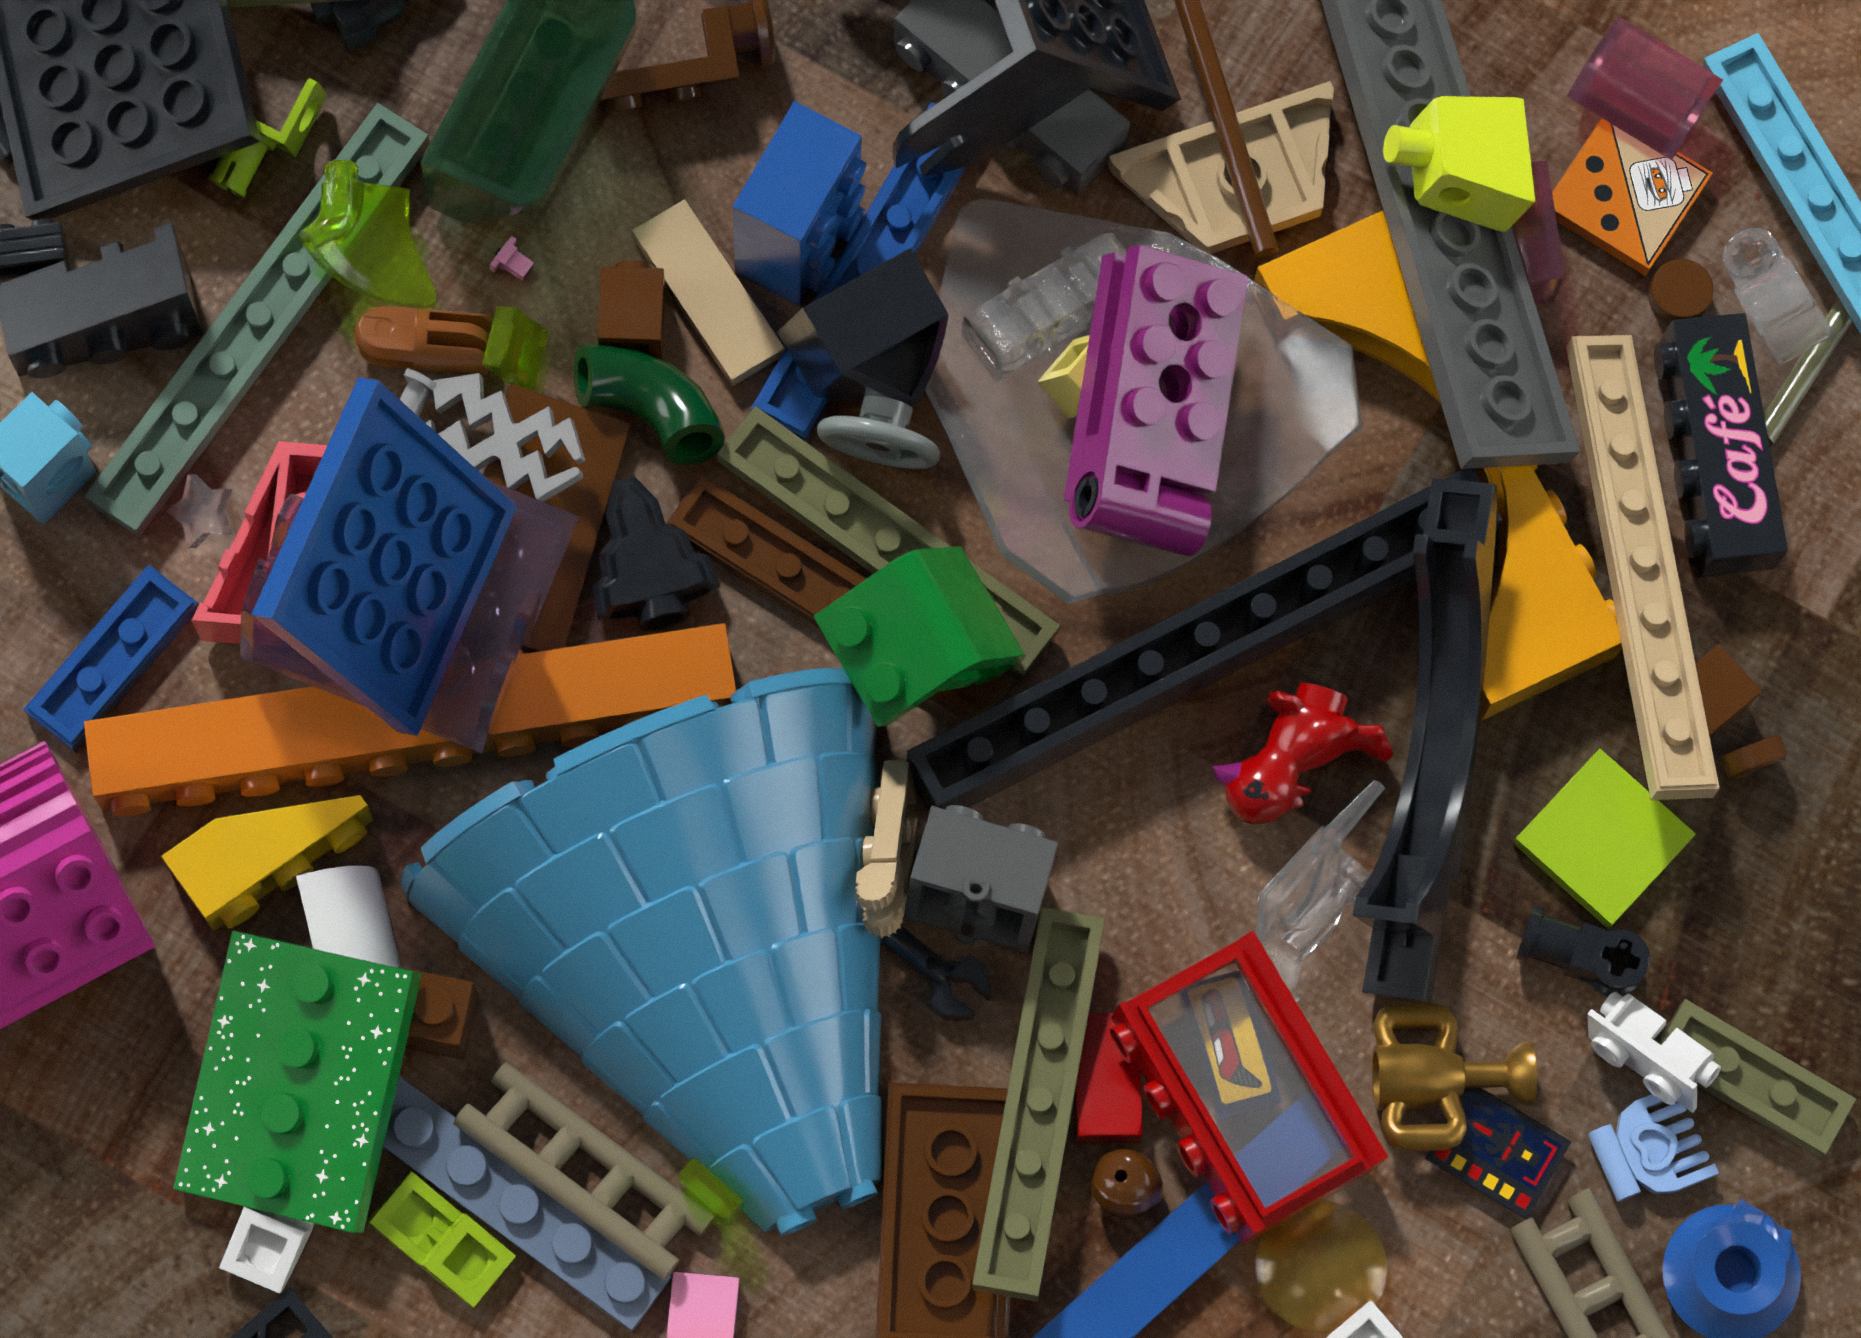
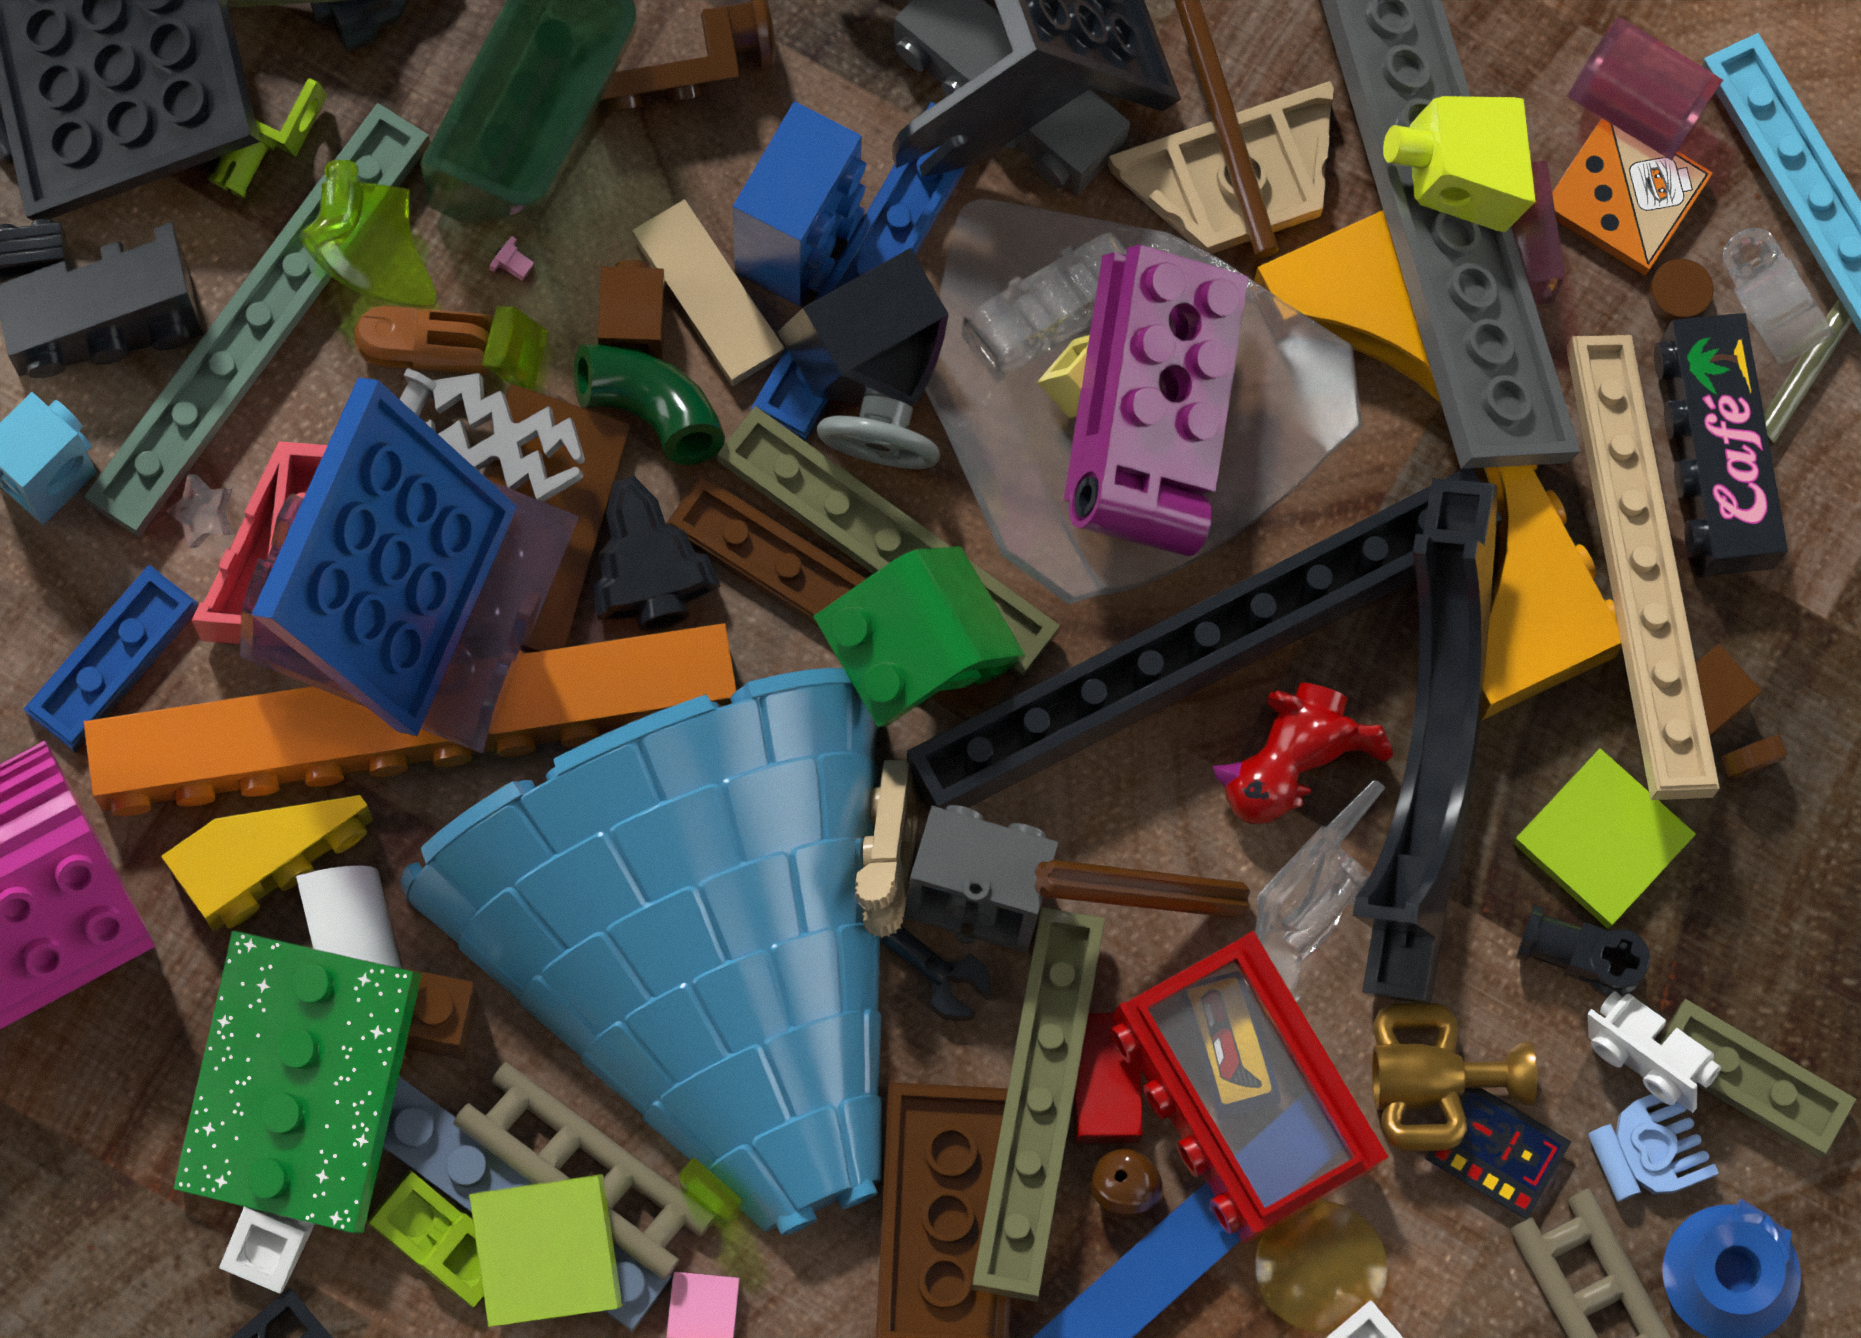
none -> lime tile [469,1174,622,1327]
none -> reddish brown axle [1034,860,1250,918]

